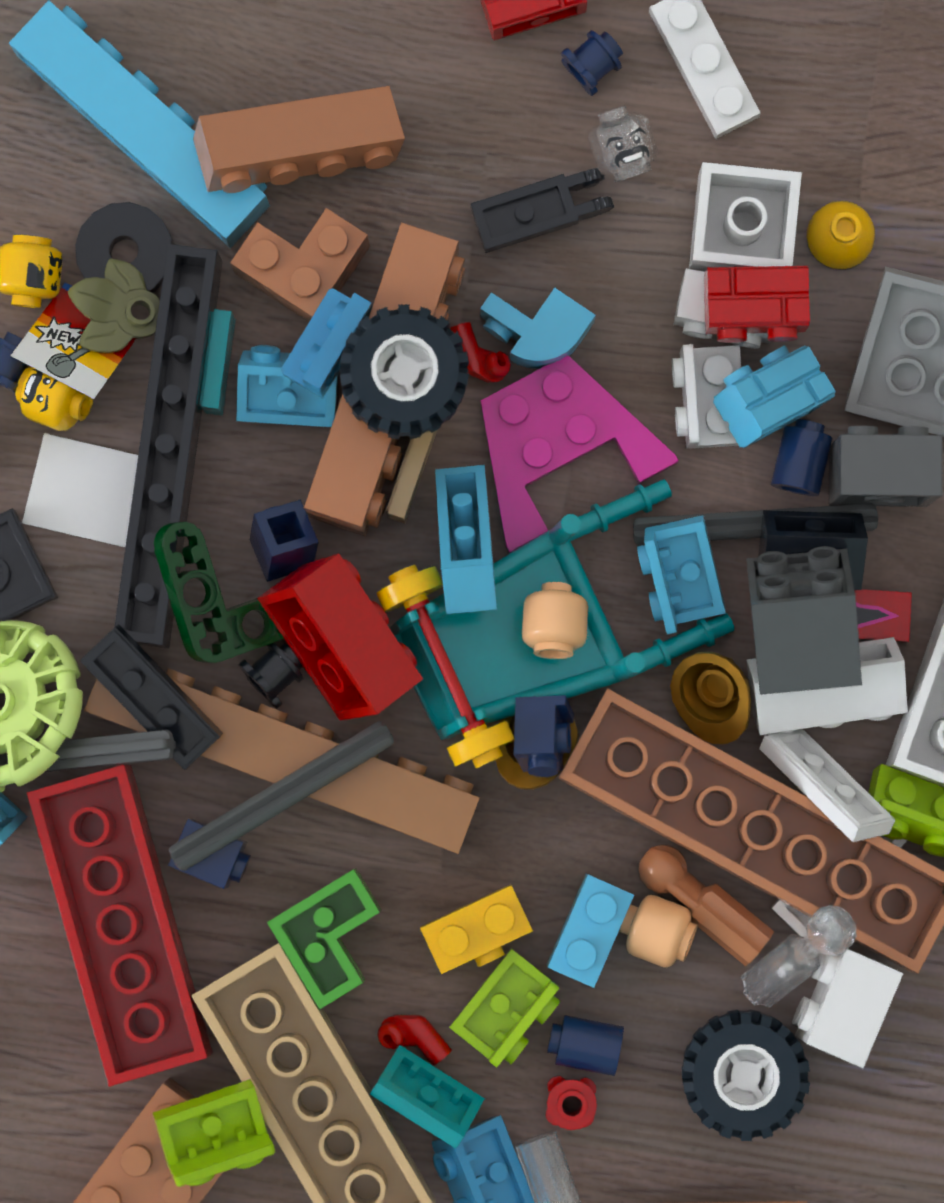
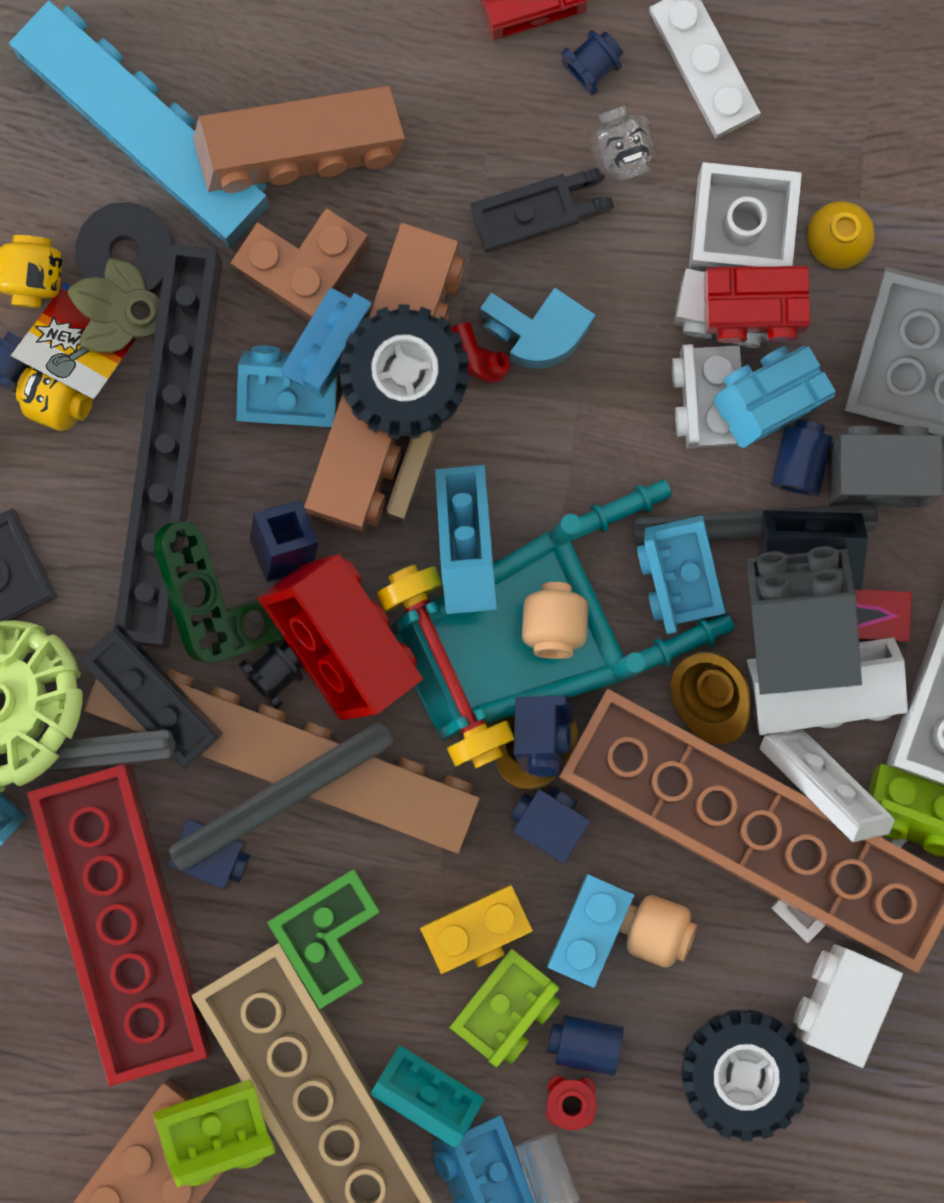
white sticker [22,433,138,547] -> none
teal tile [199,309,236,416] -> none
red arm [377,1014,452,1066] -> none
dark pink wing [481,355,679,554] -> none
nougat piece [639,845,775,966] -> none
clear piece [740,905,857,1008] -> none
none -> dark blue brick [509,786,590,863]

